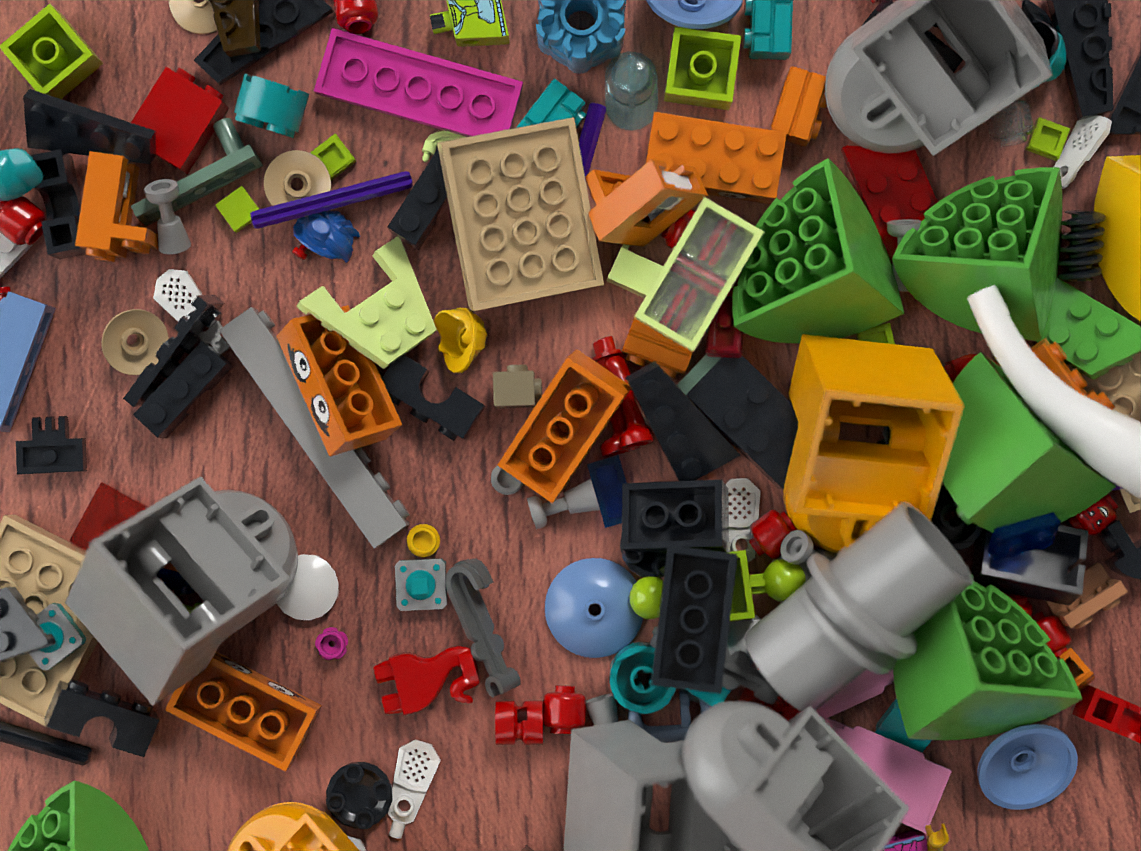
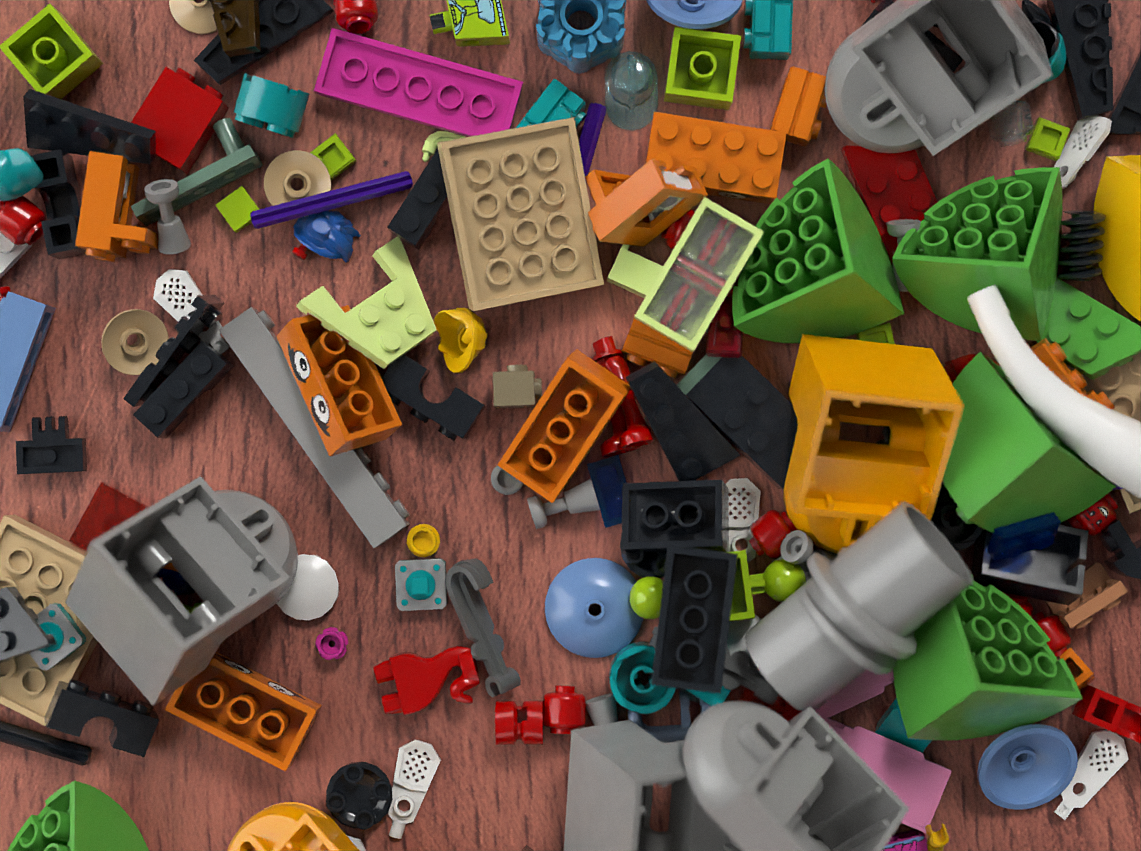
none -> white piece [1054,729,1129,820]

